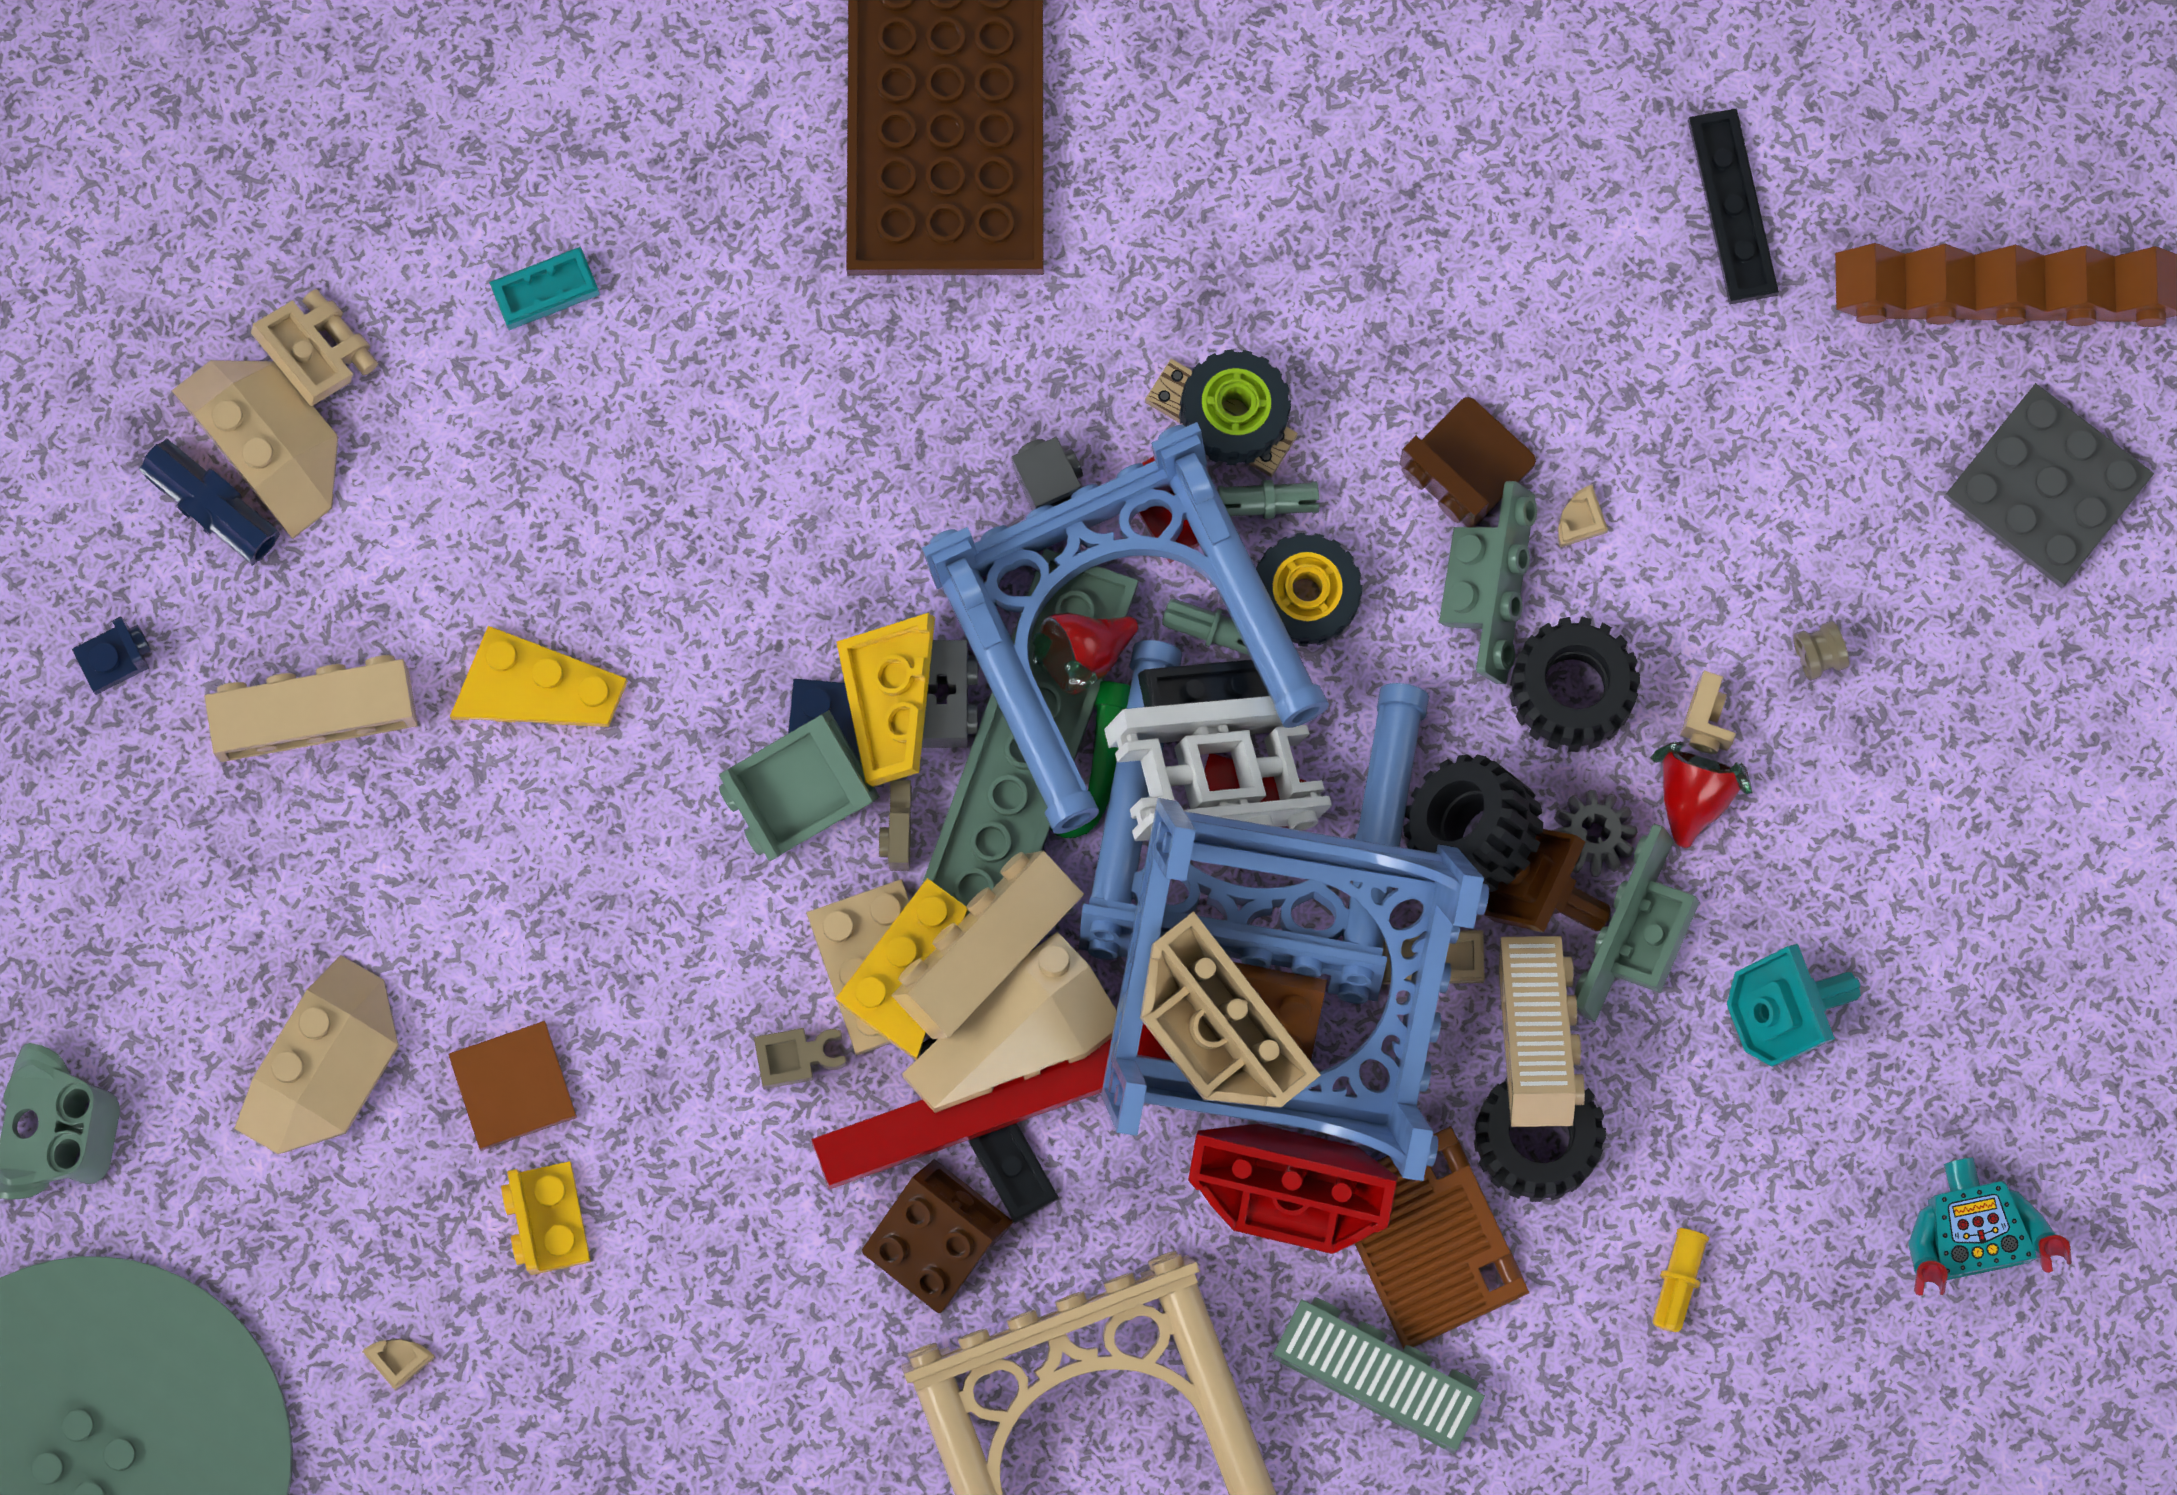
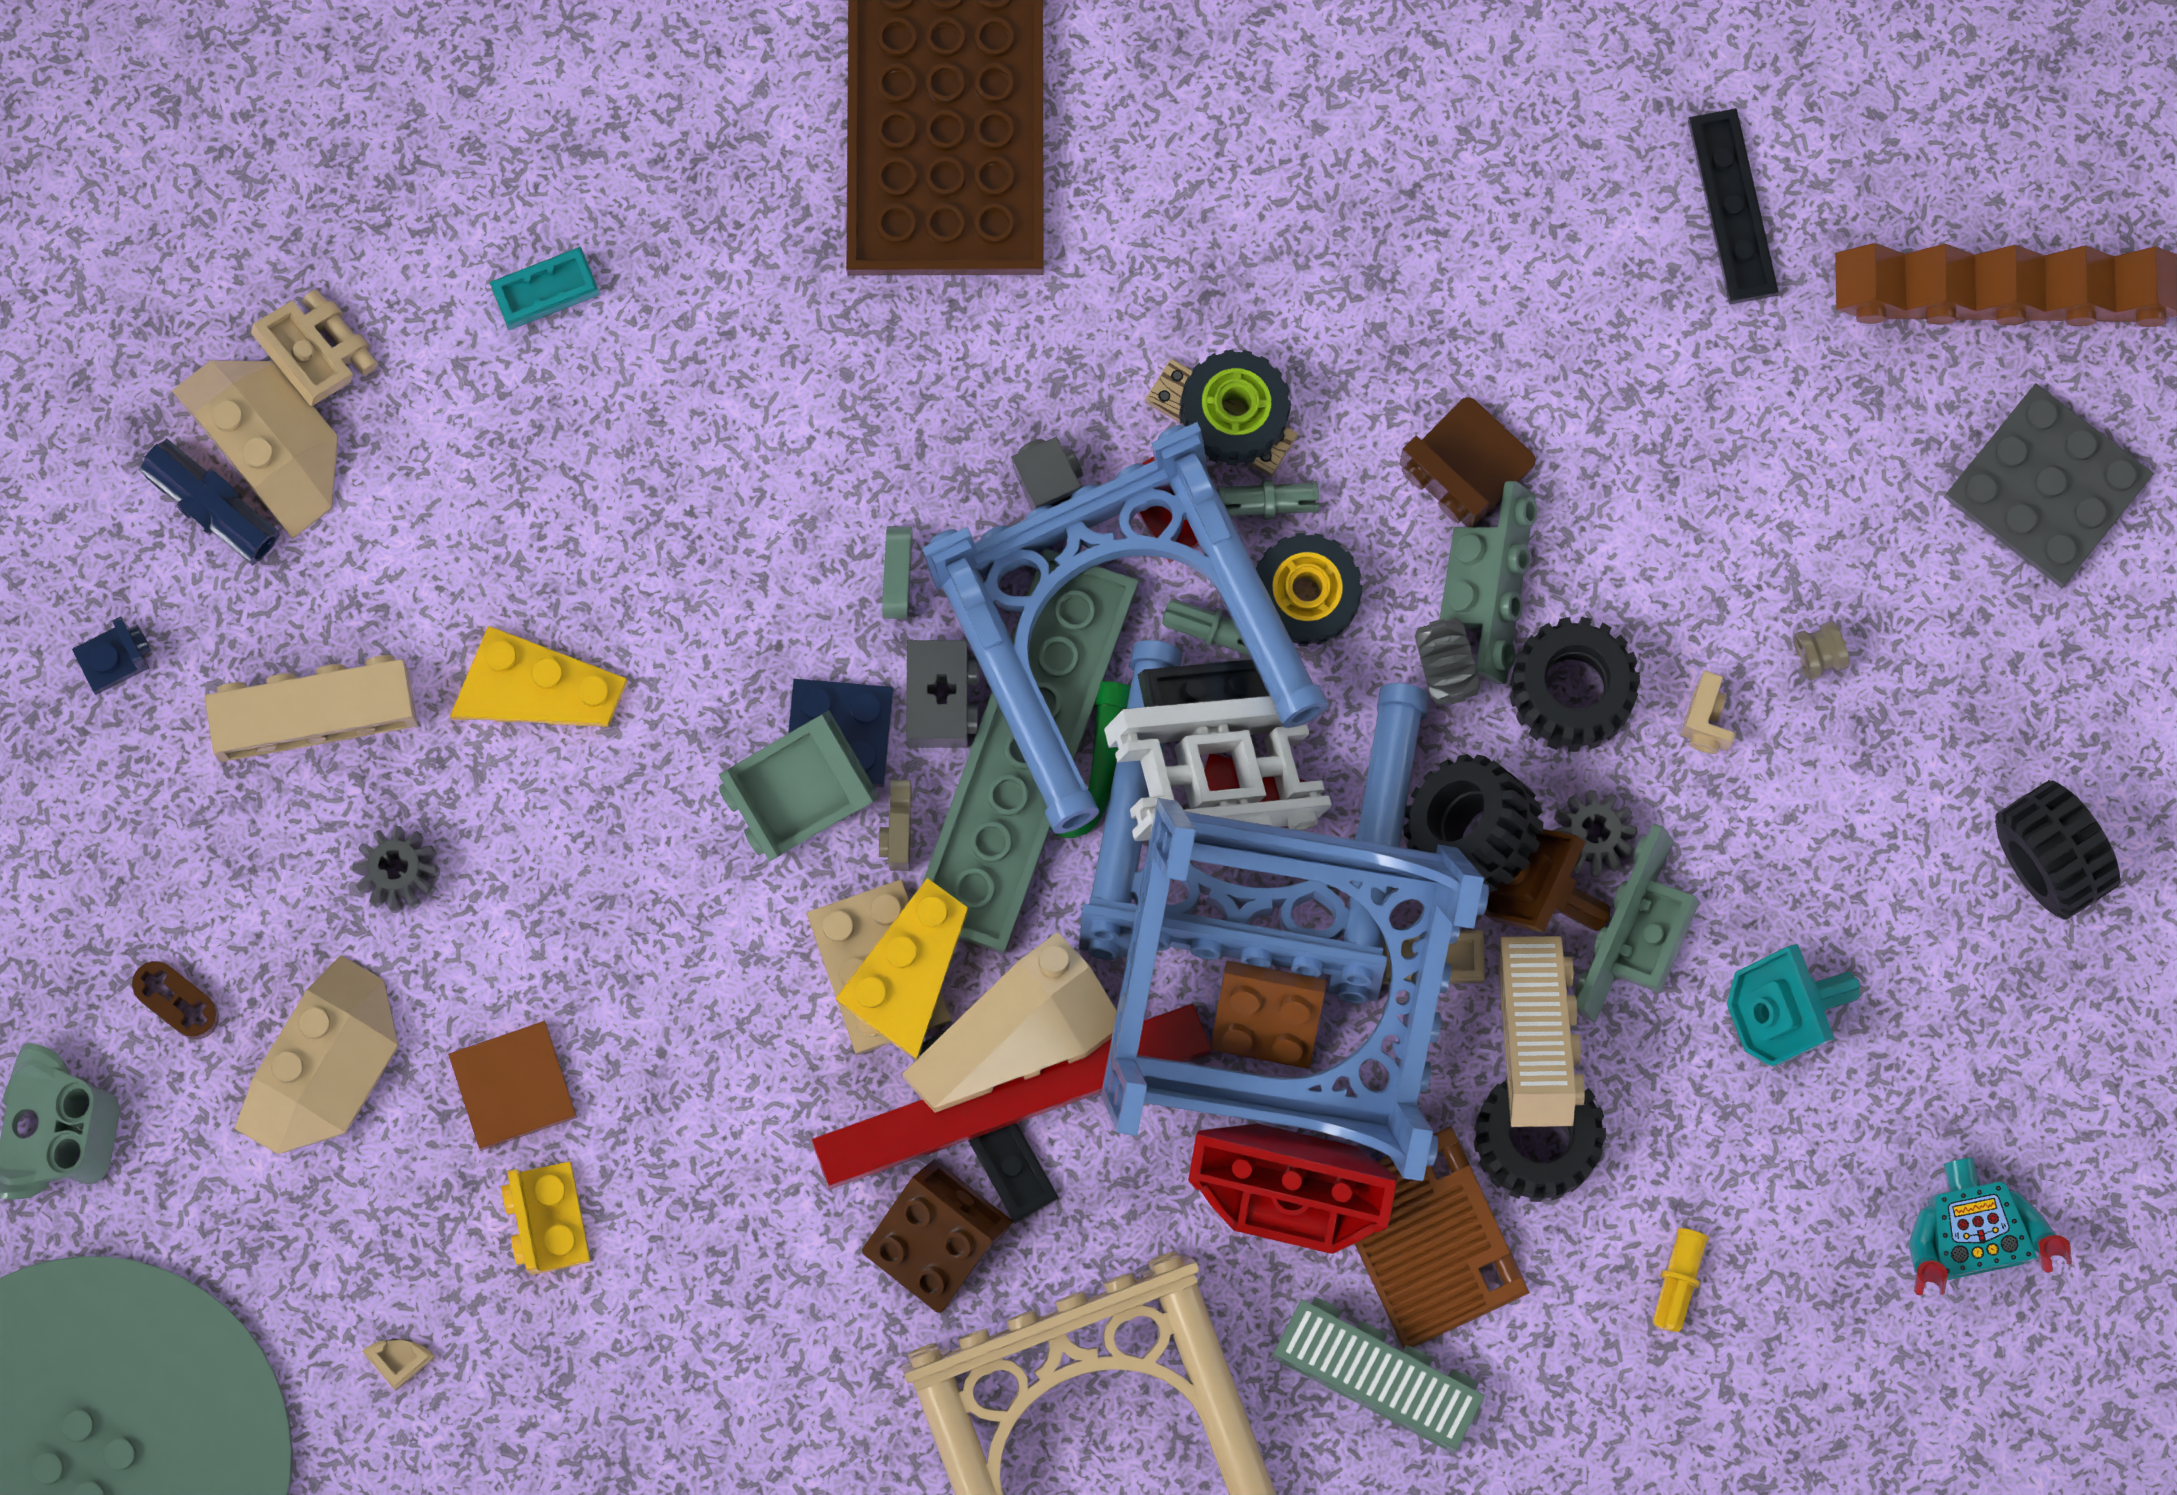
dark tan plate [754,1028,847,1089] -> none
yellow wing [836,613,935,787] -> none
tan brick [891,851,1084,1039] -> none
hat [1032,613,1139,695] -> none
tan wedge [1140,911,1321,1108] -> none
tan tile [1558,484,1608,548] -> none
red hat [1650,741,1753,848] -> none
none -> reddish brown beam [132,961,219,1040]
none -> dark grey gear [353,826,440,913]
none -> sand green beam [882,526,913,620]
none -> dark grey gear [1415,618,1480,706]
none -> black tyre [1995,780,2121,920]

